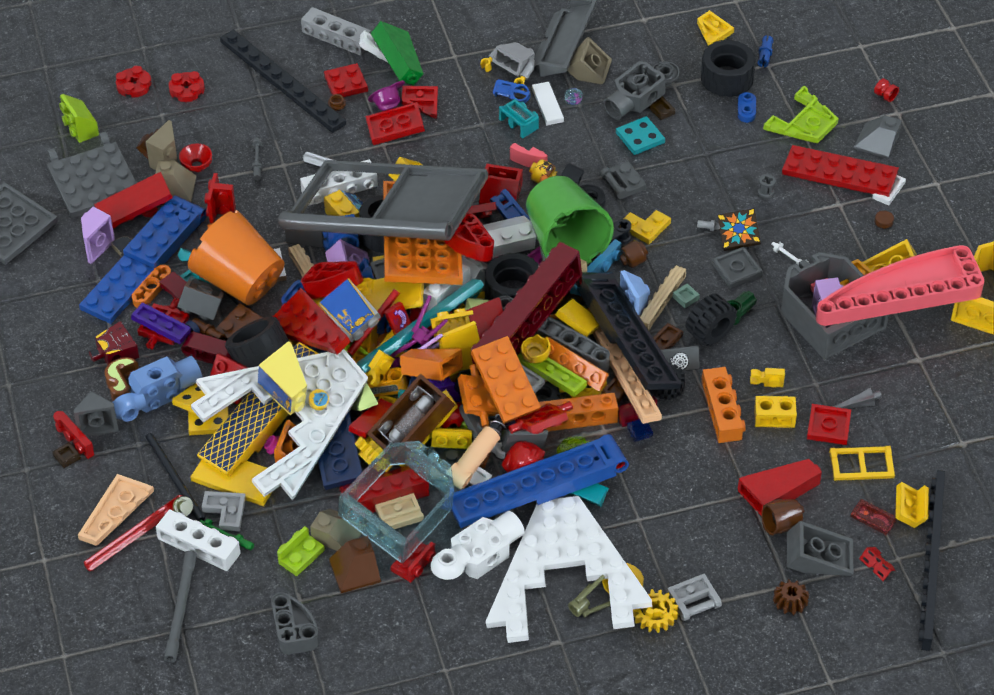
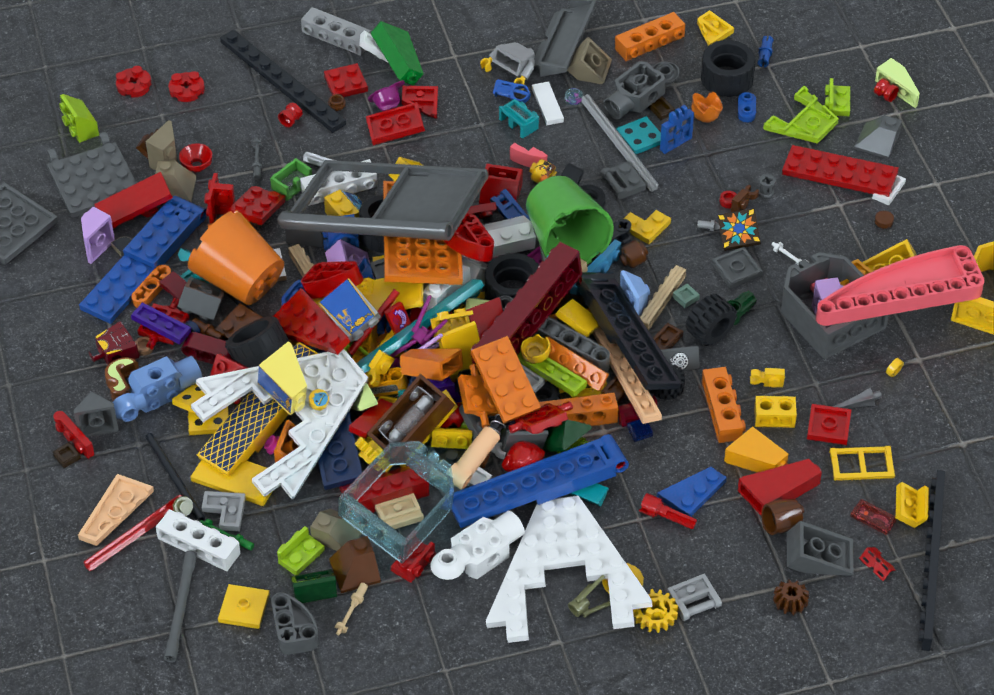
none -> medium nougat tile [135,337,154,356]
none -> yellow plate [218,584,270,629]
none -> red plate [228,186,285,225]
none -> bright green window [270,158,312,201]
none -> red wheel [278,103,303,128]
none -> dark green slope [290,569,337,603]
none -> tan piece [335,583,368,635]
none -> dark green slope [542,420,592,452]
none -> light grey axle [581,94,658,192]
none -> orange brick [615,12,685,61]
none -> red piece [639,493,697,529]
none -> blue wing [657,467,727,517]
none -> blue piece [660,105,694,154]
none -> orange helmet [691,92,723,123]
none -> red tile [719,191,737,209]
none -> light orange slope [724,427,789,472]
none -> reddish brown plate [731,185,759,212]
none -> lime bracket [825,78,850,116]
none -> yellowish green slope [875,58,920,108]
none -> yellow tile [886,358,904,377]

